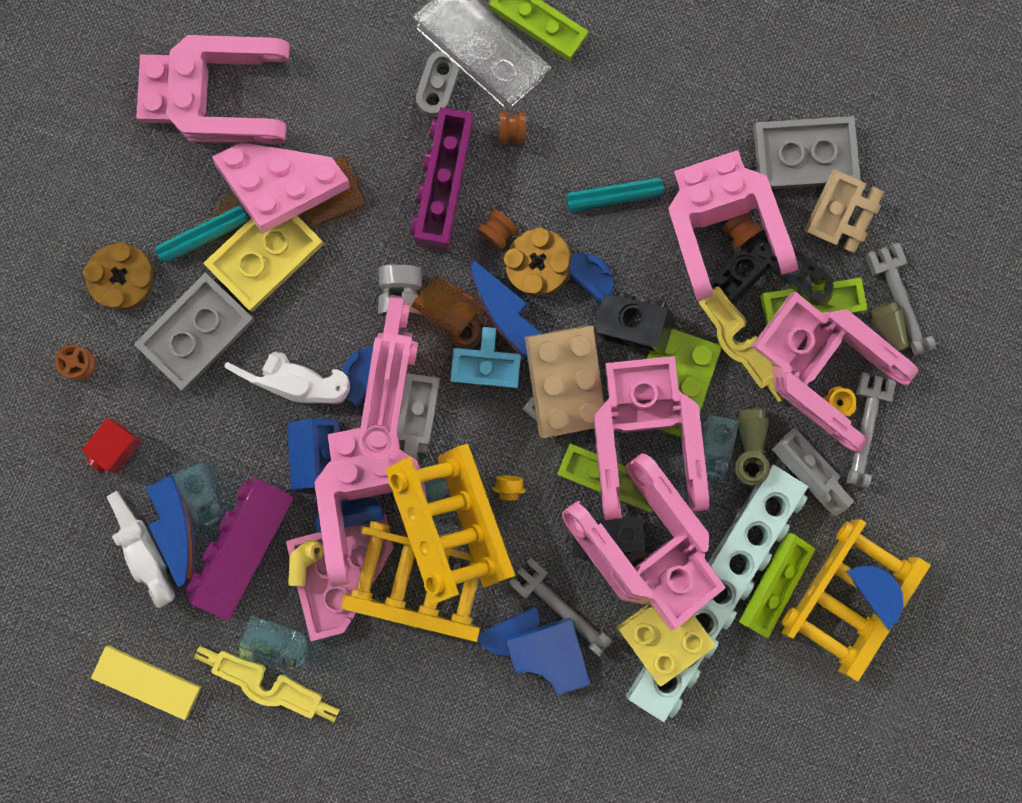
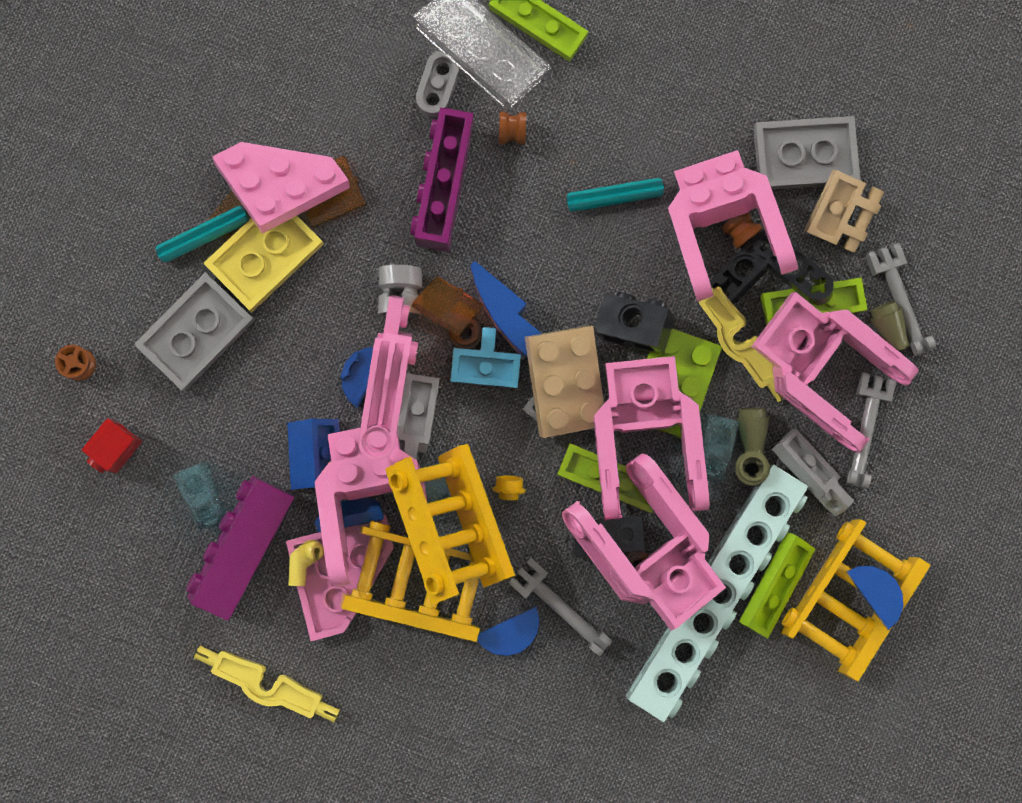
pearl gold plate [83,242,155,311] -> none
light yellow tile [91,646,202,720] -> none
white animal [107,491,175,608] -> none
bright pink plate [136,35,290,145] -> none
blue slope [146,475,195,587] -> none
white animal [225,351,350,404] -> none
clear light blue leg [239,616,308,668] -> none
dark orange wheel [477,209,519,251] -> none
pearl gold plate [504,227,573,296] -> none
blue tile [505,617,590,695] -> none
blue tile [569,253,613,304] -> none
light yellow bracket [616,603,715,686] -> none
yellow plate [824,386,856,417] -> none

